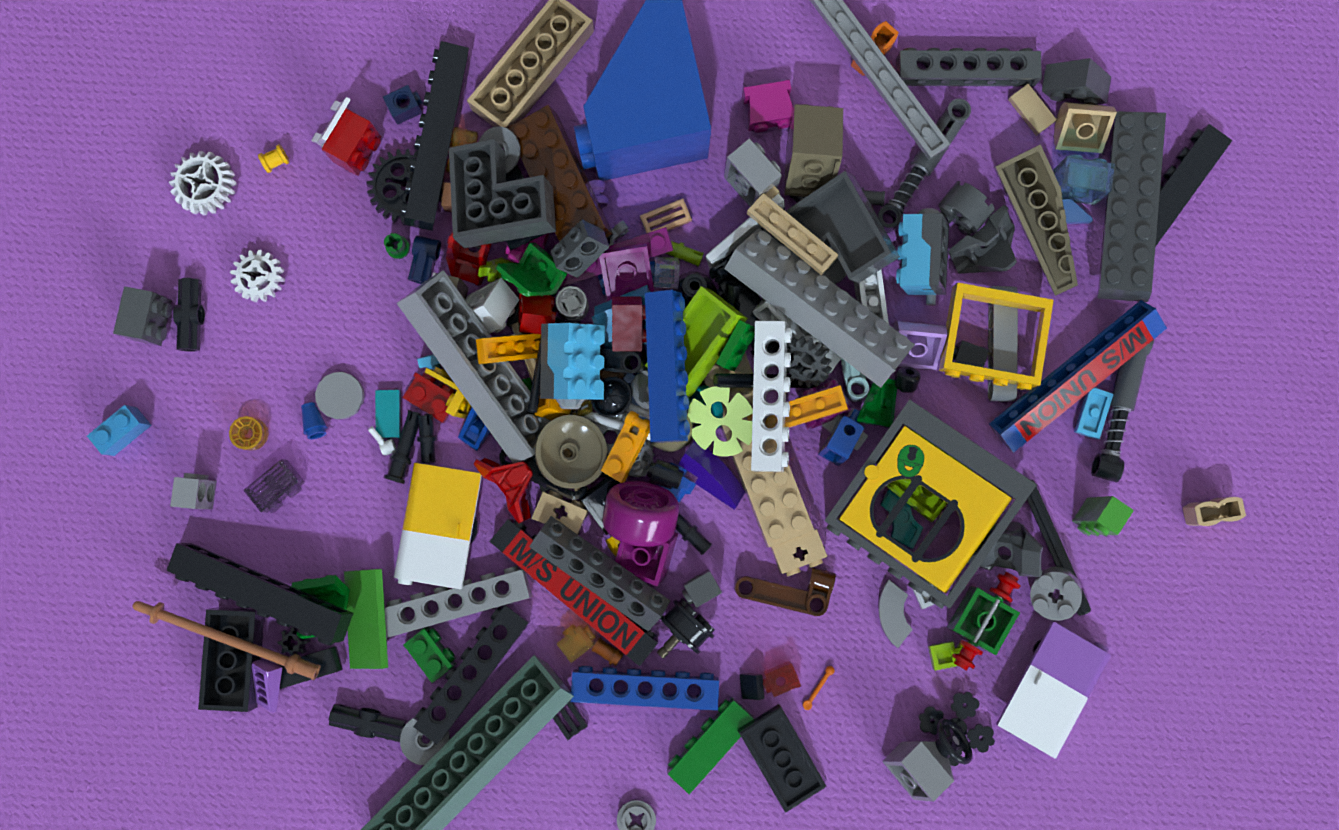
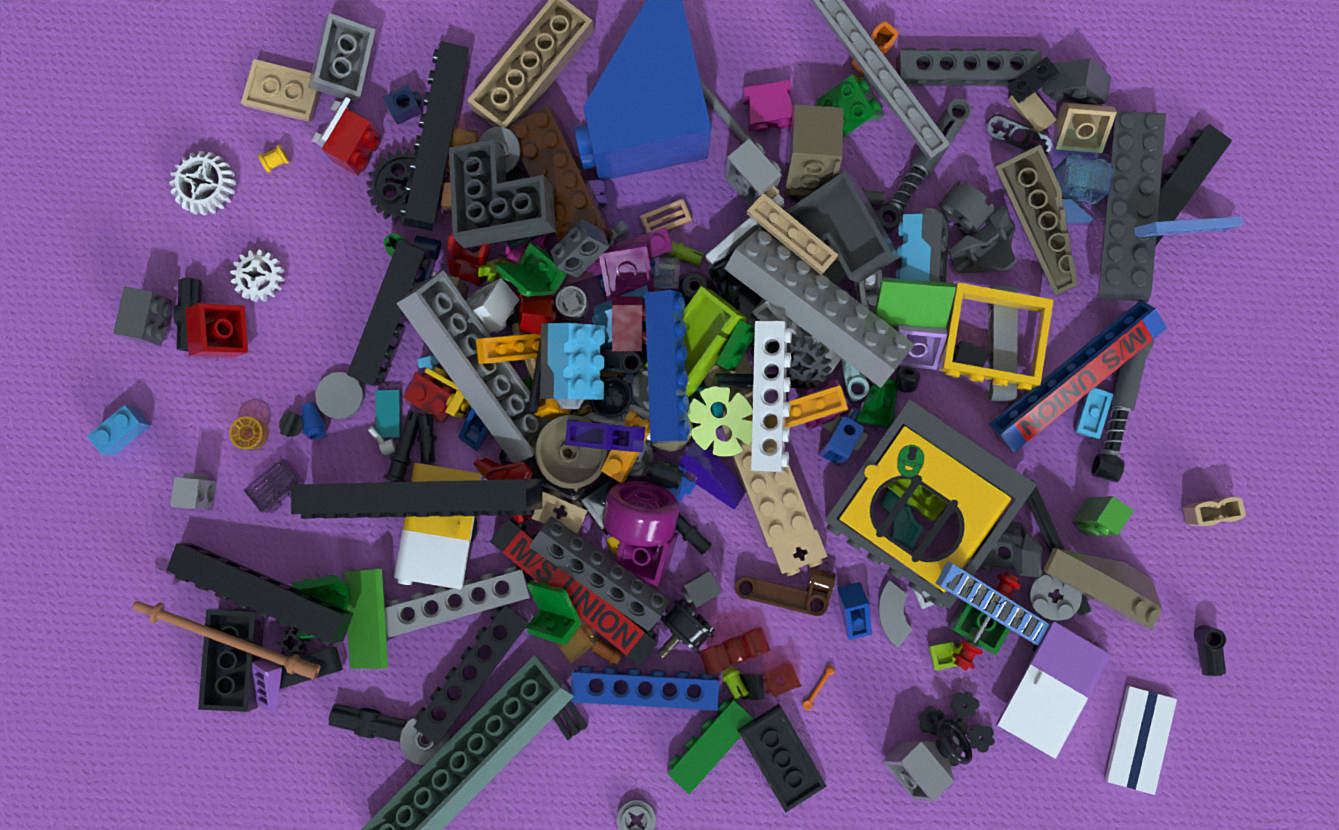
green bracket [403,626,457,683] -> none
none -> red brick [185,303,248,358]
none -> tan plate [241,59,320,122]
none -> pearl dark grey plate [279,411,303,437]
none -> black brick [291,479,543,519]
none -> light grey brick [308,13,376,103]
none -> black brick [347,240,432,386]
none -> green bracket [525,581,582,645]
none -> dark purple slope [565,421,645,452]
none -> clear red piece [699,627,771,676]
none -> light grey bar [700,80,755,143]
none -> lime pin [722,667,748,700]
none -> green bracket [816,74,885,138]
none -> blue slope [837,582,872,640]
none -> bright green tile [874,278,956,328]
none -> tile [935,561,1050,646]
none -> black beam [987,114,1052,155]
none -> black hinge [1006,57,1060,103]
none -> dark tan wedge [1043,548,1162,630]
none -> white tile [1105,685,1177,795]
none -> medium blue tile [1134,216,1243,237]
none -> black piece [1194,625,1226,676]

